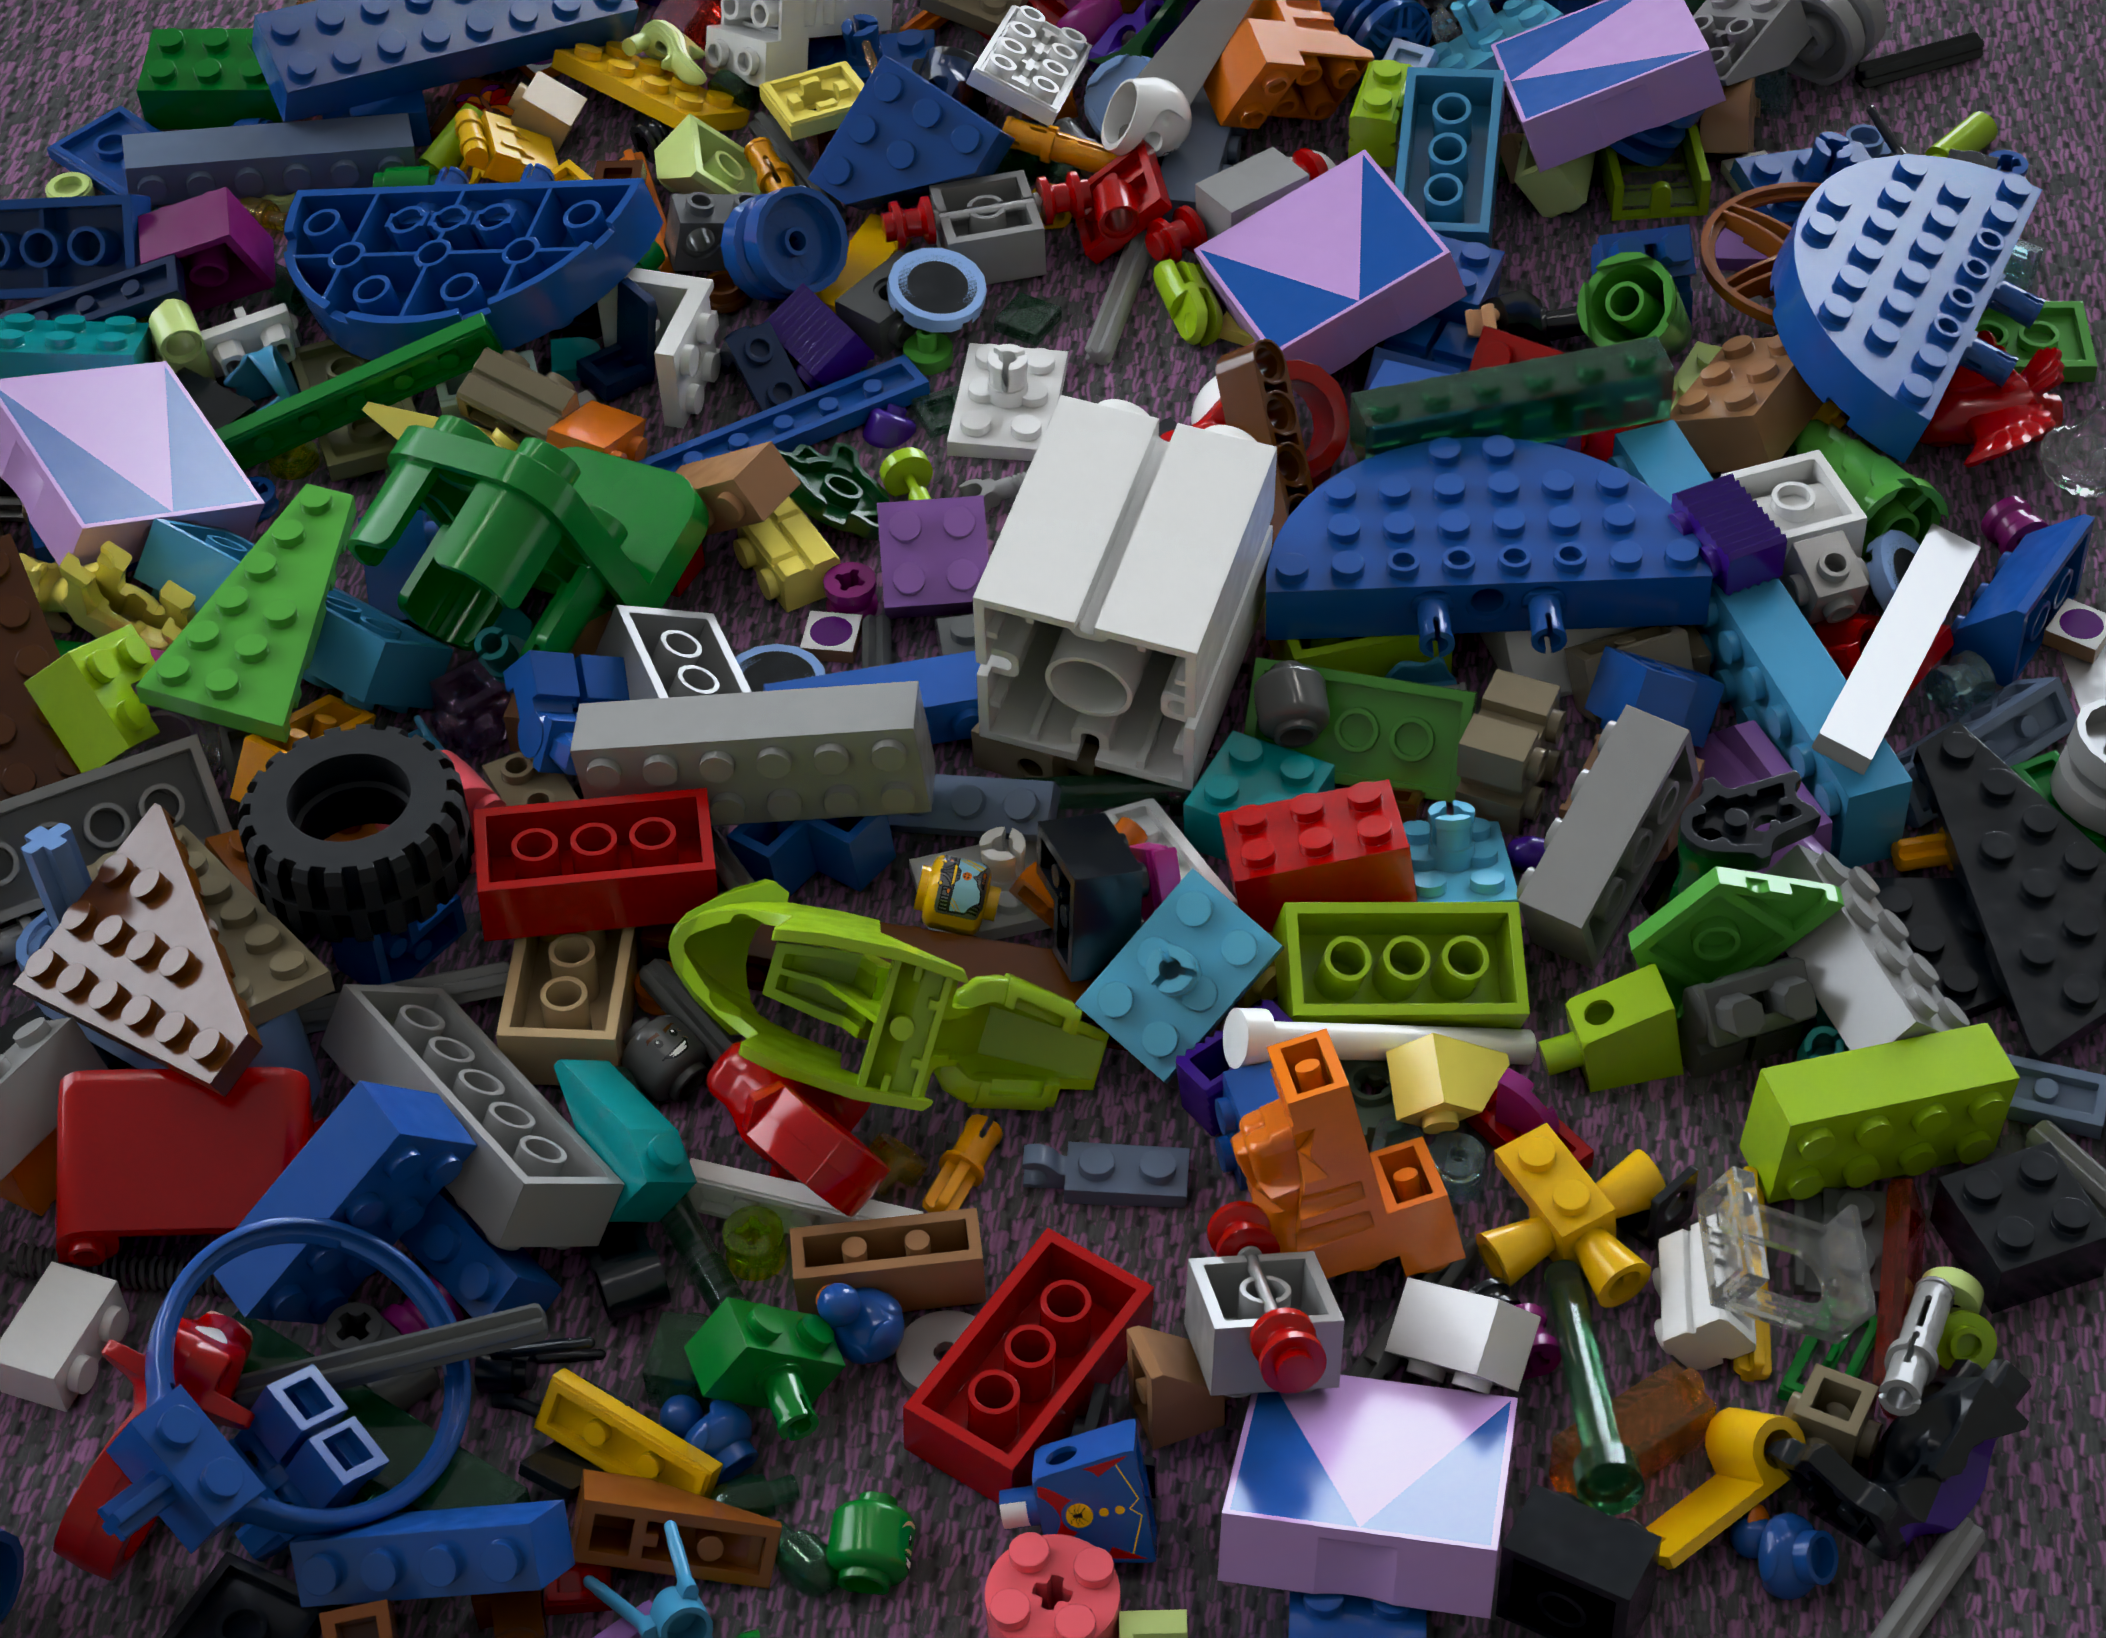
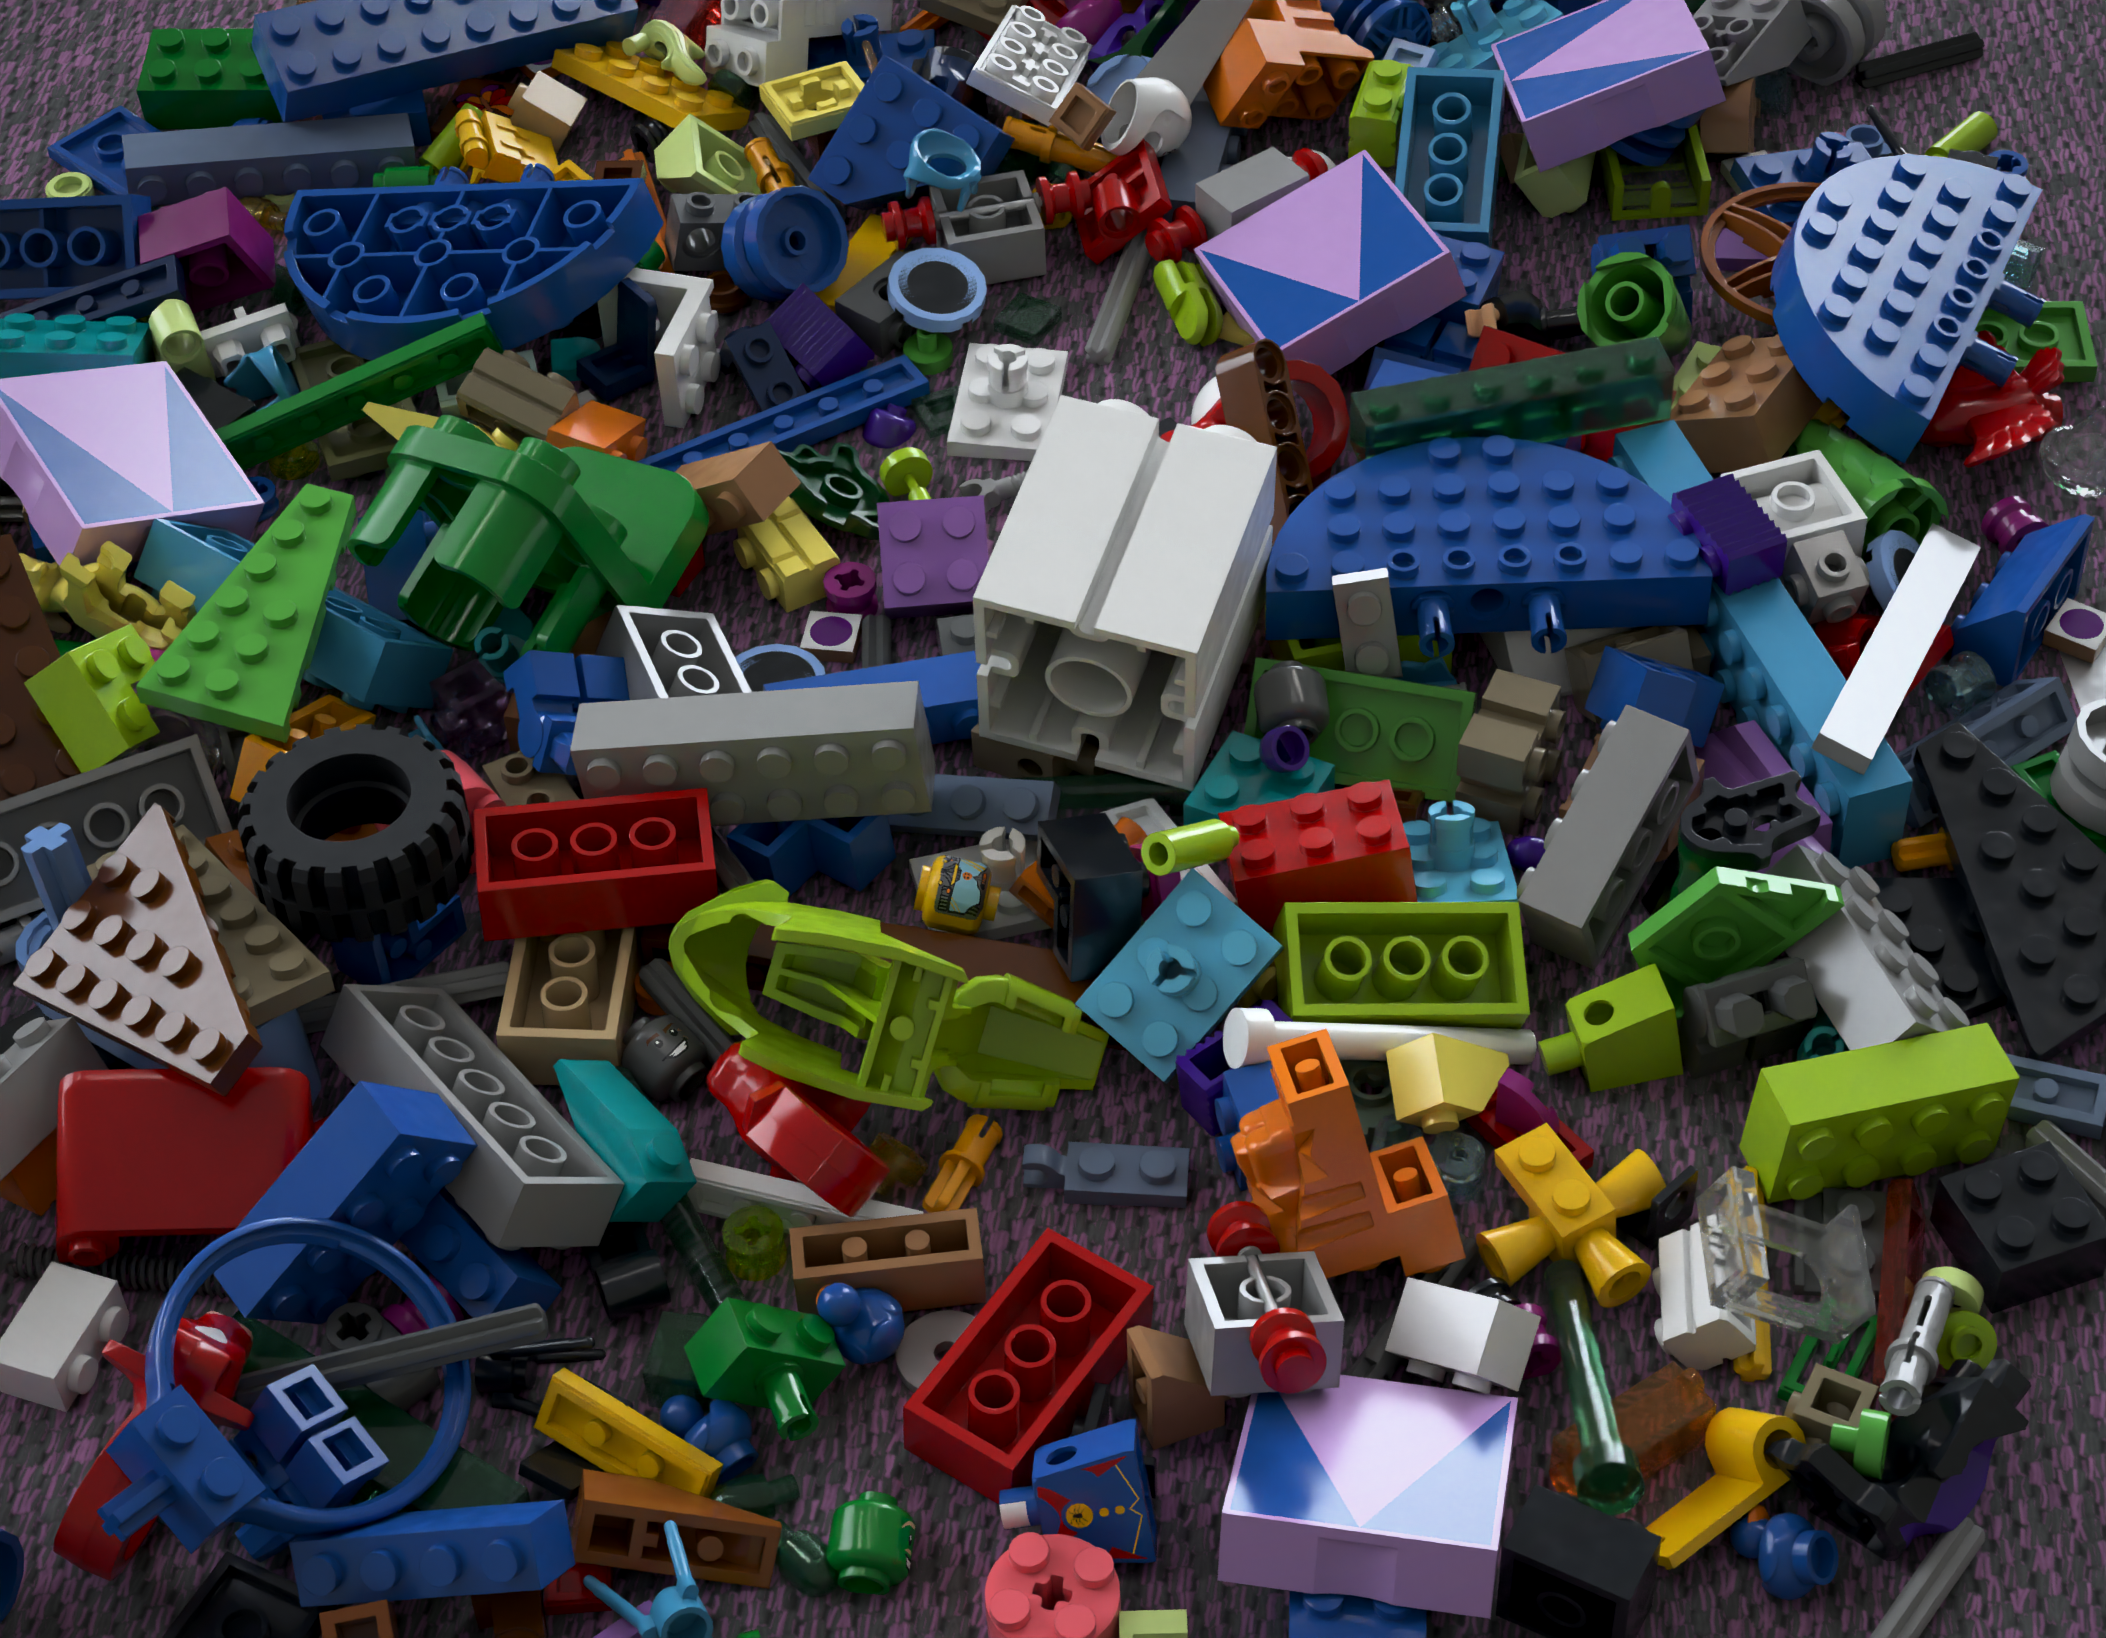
none -> dark azure piece [903,128,981,212]
none -> medium nougat tile [1048,82,1116,151]
none -> lime cylinder [1141,819,1239,876]
none -> dark purple hinge [1259,725,1310,773]
none -> light grey plate [1332,568,1403,678]
none -> bright green tile [1829,1408,1891,1479]

